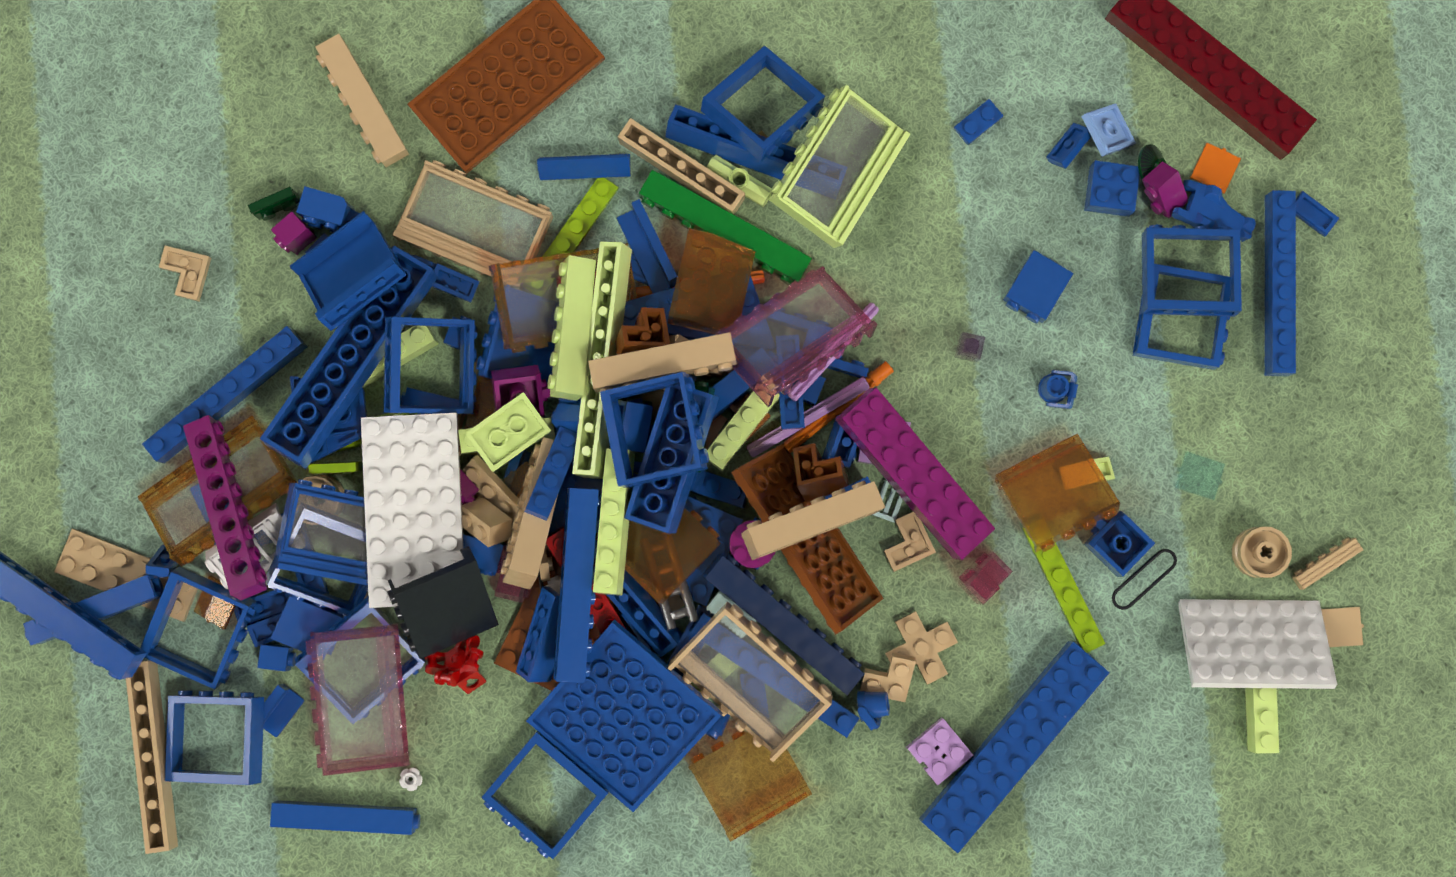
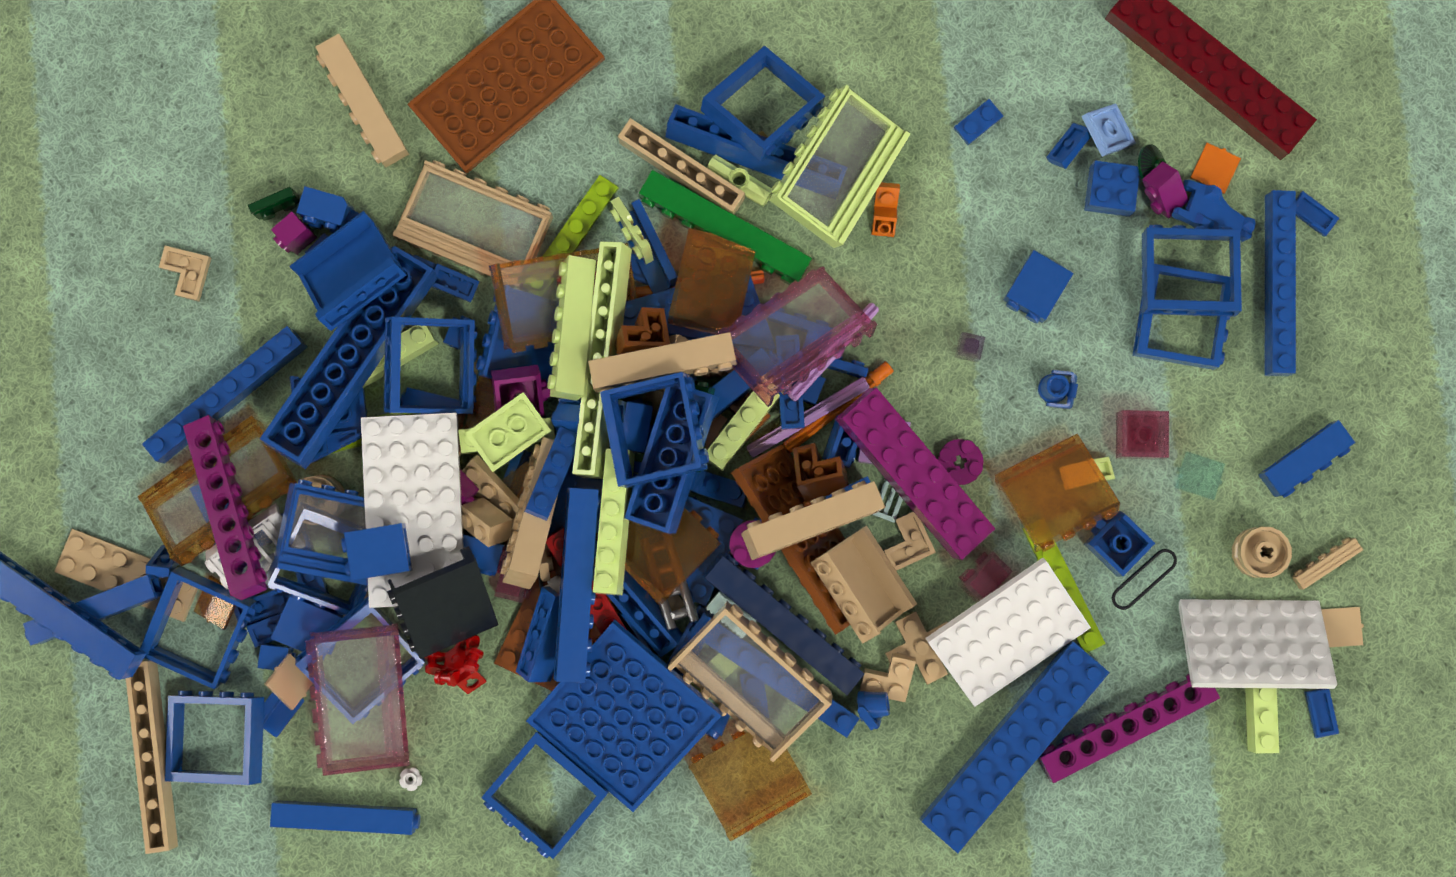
lime tile [308,461,363,474] -> none
blue panel [537,154,631,180] -> none
lavender piece [906,717,973,785] -> none
none -> tan piece [265,654,313,710]
none -> blue brick [341,523,413,581]
none -> yellowish green wing [610,197,654,265]
none -> tan panel [811,525,917,644]
none -> orange slope [872,182,900,237]
none -> white plate [926,558,1091,707]
none -> magenta plate [937,439,984,485]
none -> magenta brick [1038,674,1220,783]
none -> clear pink brick [1116,410,1169,460]
none -> blue brick [1258,420,1356,498]
none -> blue tile [1305,689,1339,738]

